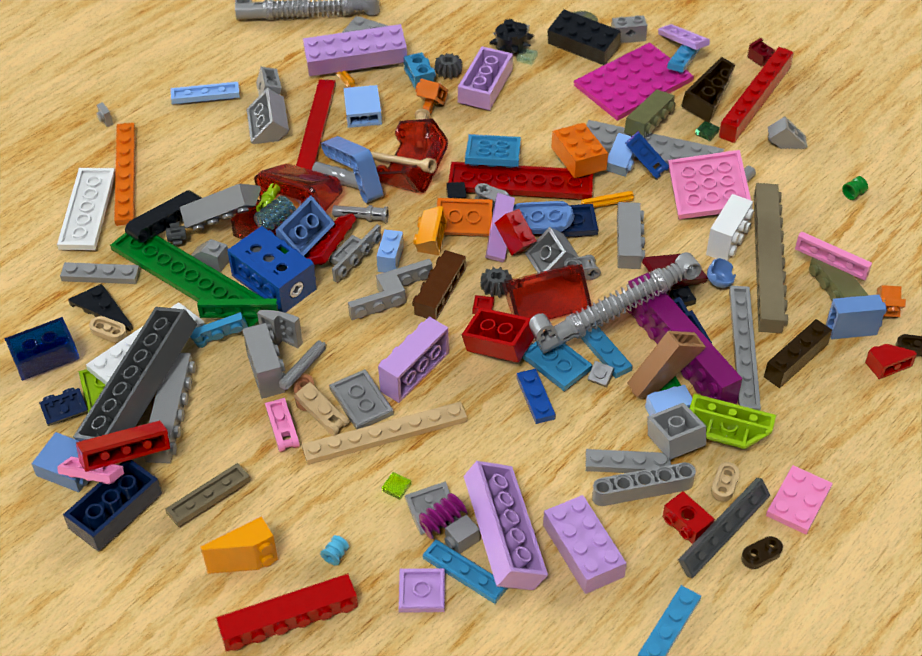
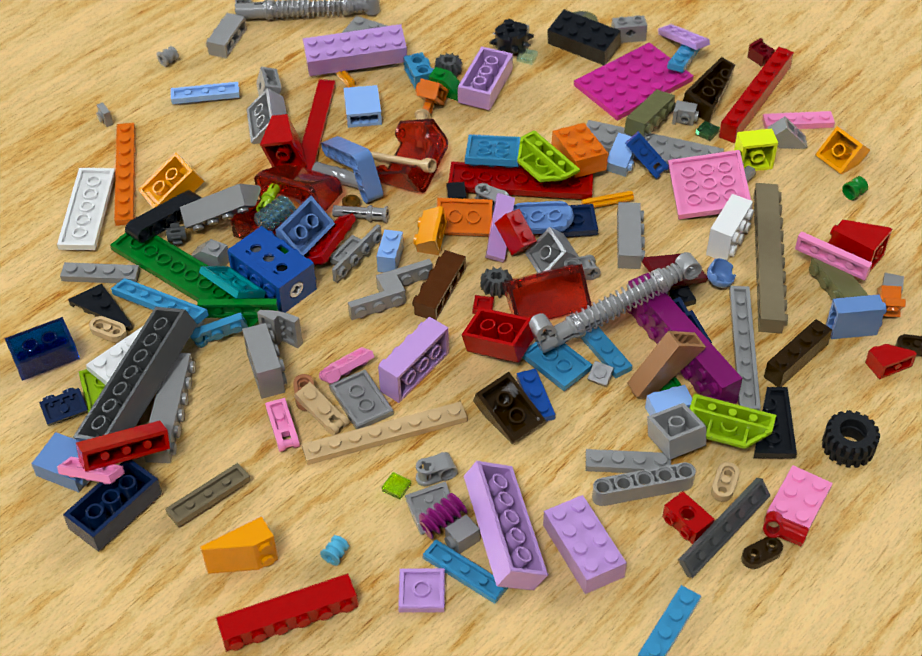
light grey axle [279,340,326,390] -> none
none -> dark azure plate [111,278,208,325]
none -> light orange slope [138,152,205,208]
none -> light grey bush [156,46,179,67]
none -> teal tile [199,266,266,299]
none -> light grey brick [206,13,247,58]
none -> red slope [260,114,306,170]
none -> bright pink hinge [319,347,374,384]
none -> pearl gold tile [342,194,360,207]
none -> light grey piece [416,452,458,486]
none -> green slope [428,67,460,101]
none -> dark brown slope [473,372,546,444]
none -> lime wedge [517,130,580,183]
none -> light grey brick [672,100,699,126]
none -> neon yellow brick [734,128,778,171]
none -> black wing [753,387,797,458]
none -> bright pink plate [762,111,835,129]
none -> red piece [763,511,809,546]
none -> light orange slope [815,126,870,174]
none -> black tyre [822,410,880,468]
none -> red slope [828,219,892,273]
none -> light grey tile [882,273,904,294]

